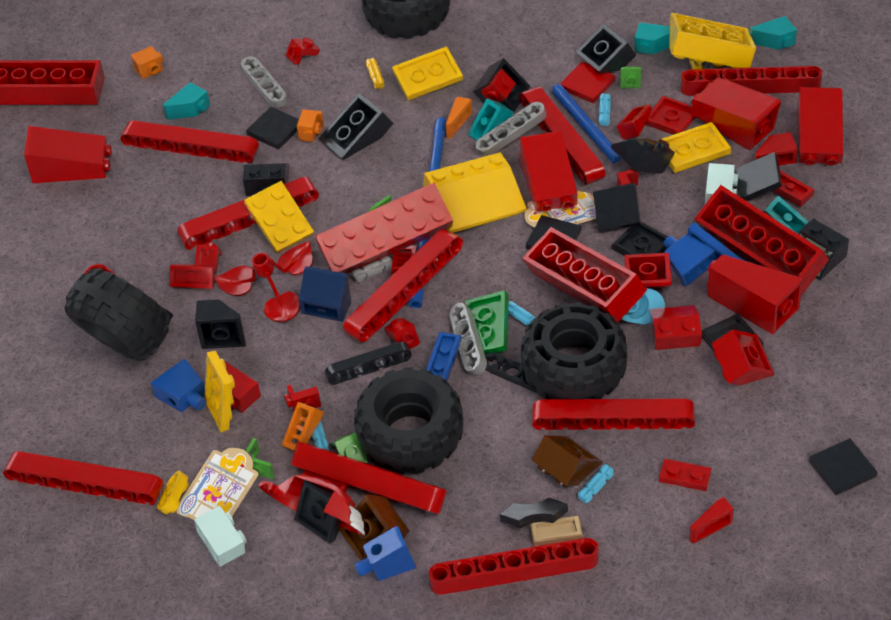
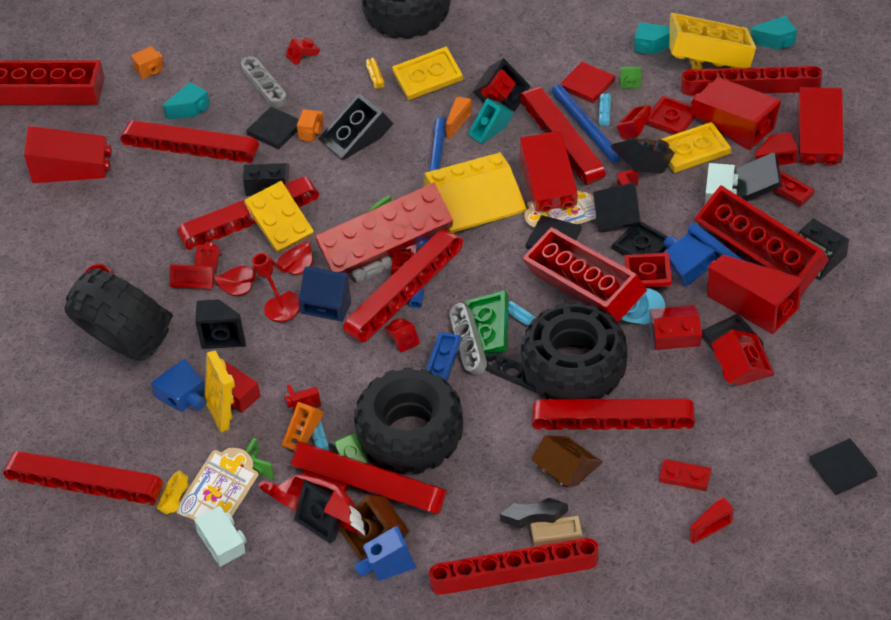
black beam [324,342,412,385] -> none
light grey beam [476,102,547,157] -> none
black slope [576,24,636,74] -> none
medium azure axle [578,464,614,503] -> none
teal slope [764,196,809,234] -> none

